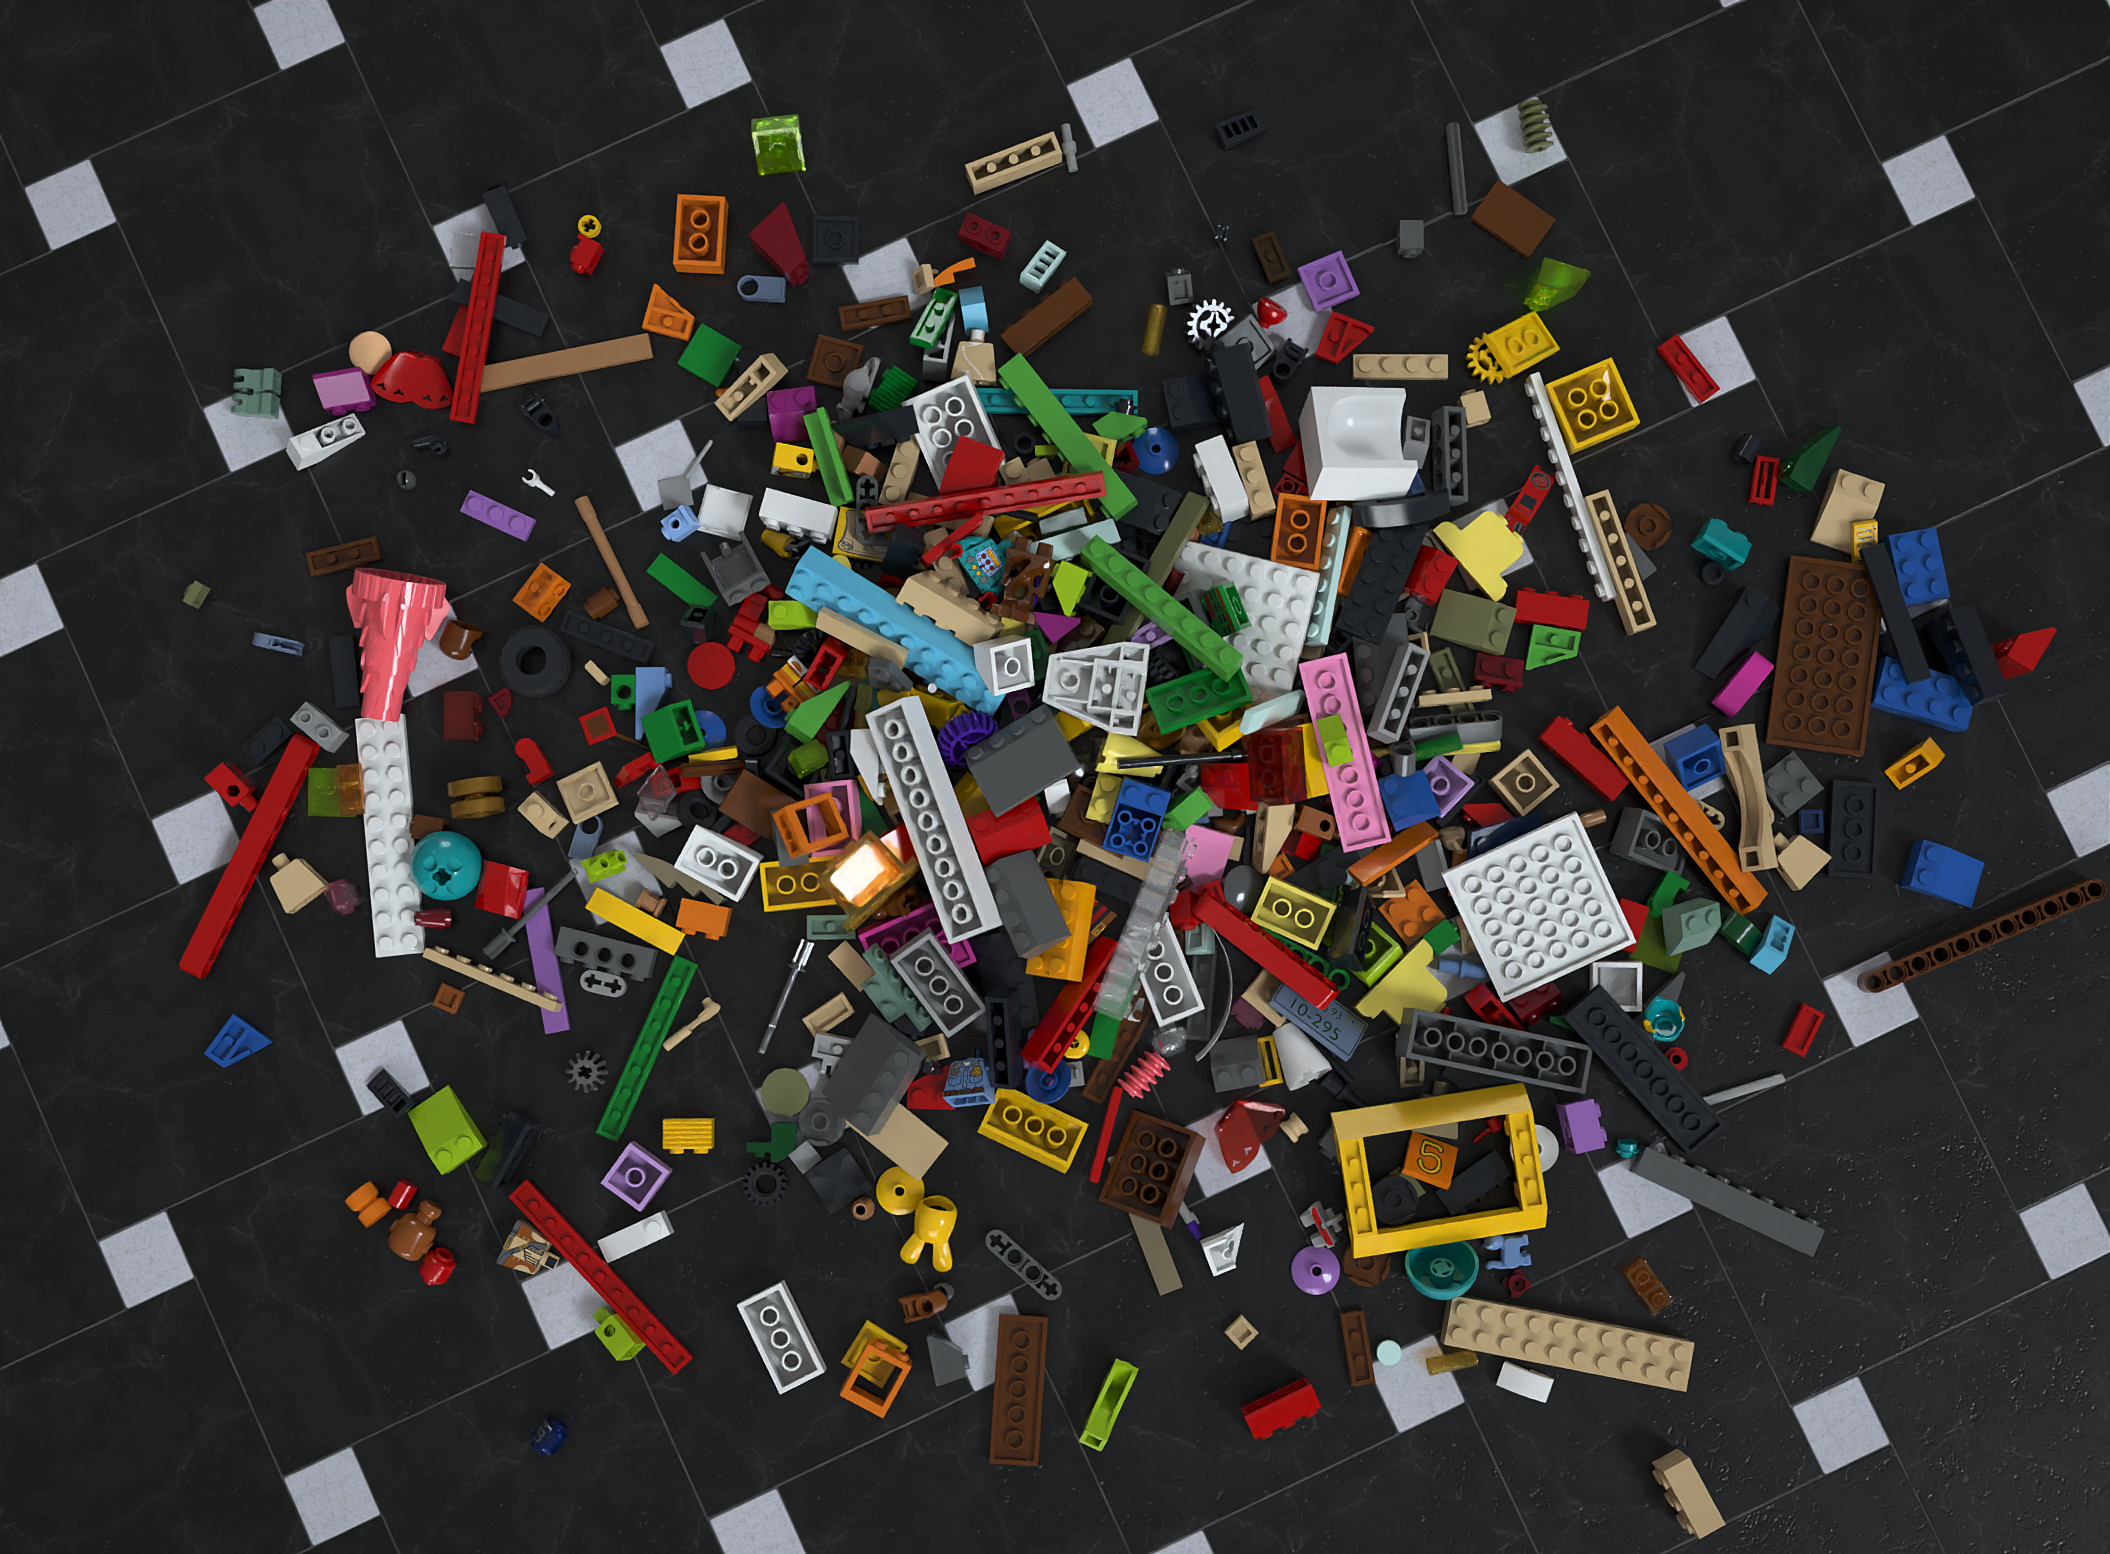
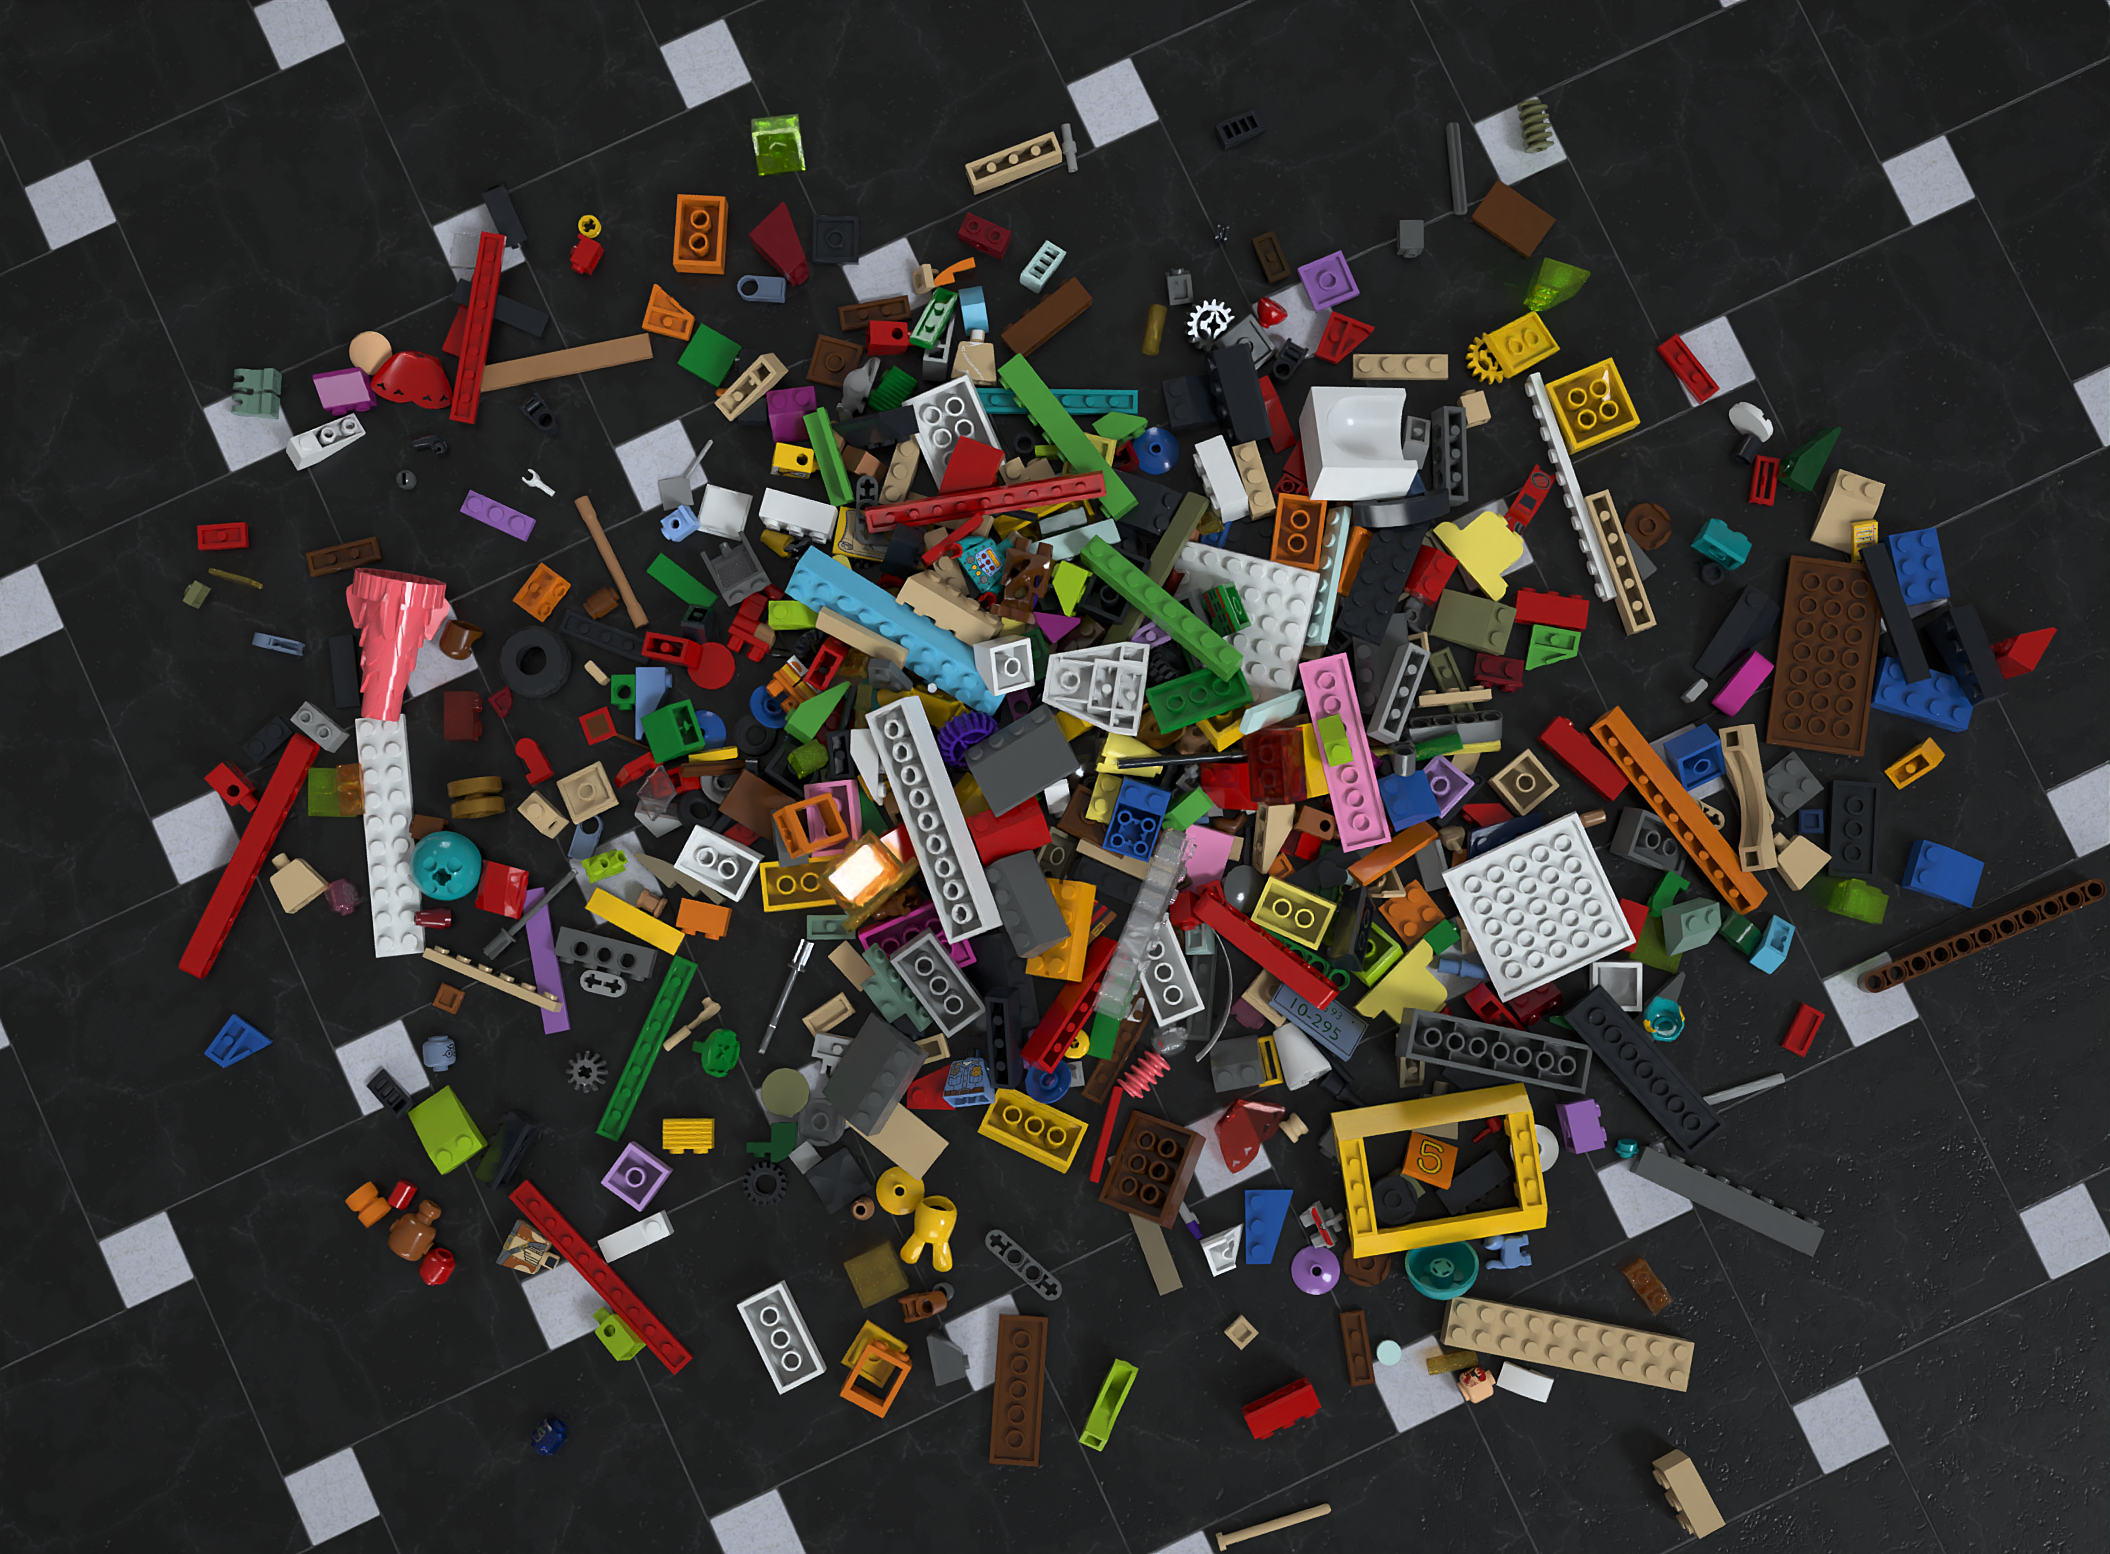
black axle [921,1059,944,1076] -> none
black plate [1114,398,1138,415] -> none
dark red plate [1502,1268,1531,1298] -> none
red plate [1664,1047,1688,1071] -> none
none -> red plate [197,522,249,551]
none -> clear yellow piece [209,568,262,589]
none -> sand blue head [423,1035,456,1071]
none -> red brick [641,631,702,668]
none -> green tile [692,1028,740,1077]
none -> clear yellow brick [844,1240,910,1309]
none -> red torso [865,320,917,355]
none -> tan bar [1216,1504,1331,1551]
none -> blue wing [1244,1189,1293,1264]
none -> light nougat head [1457,1366,1496,1403]
none -> light grey tile [1680,679,1708,704]
none -> white tile [1729,402,1773,442]
none -> clear neon green brick [1828,879,1889,924]

